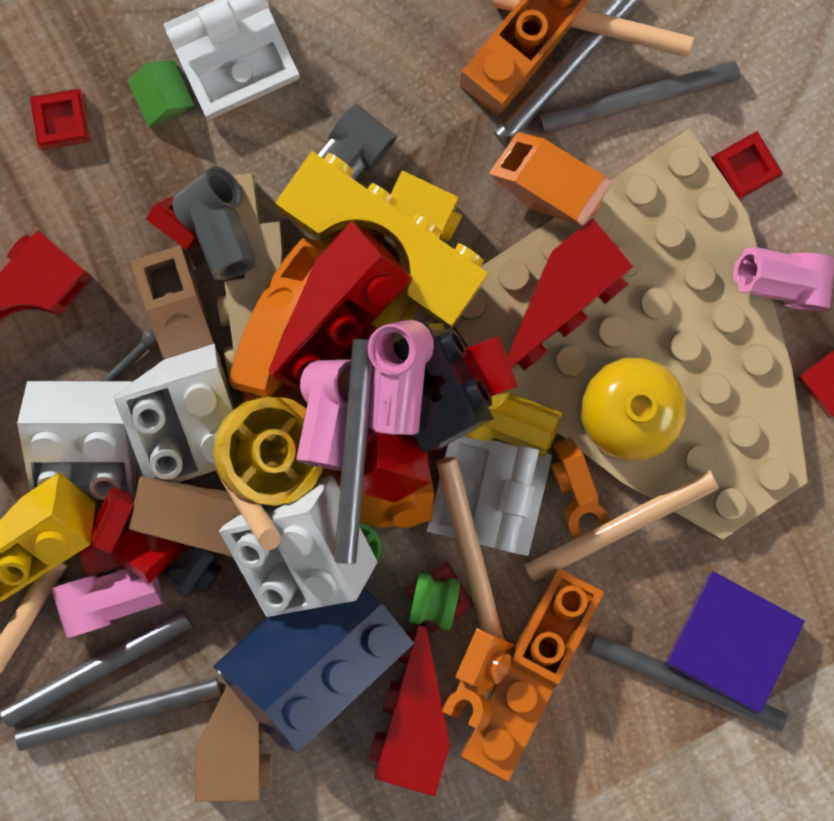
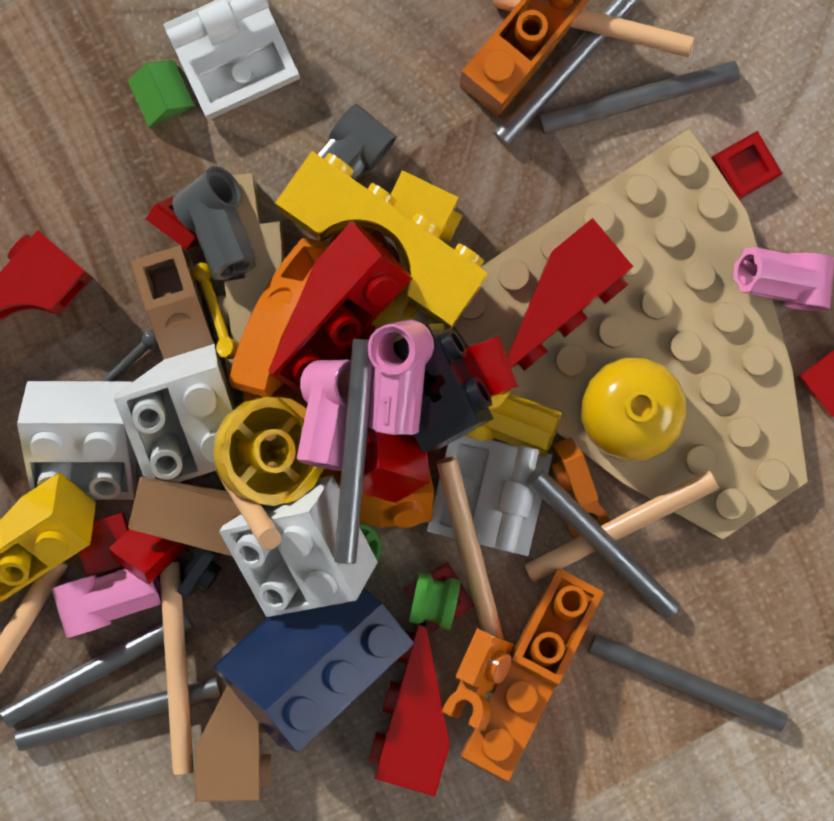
red tile [30,89,91,150] -> none
red tile [91,487,133,554] -> none
orange slope [489,132,612,226] -> none
dark purple tile [664,571,805,715] -> none
none -> light nougat bar [160,562,194,775]
none -> yellow hinge [192,262,239,359]
none -> flat silver bar [526,468,680,618]

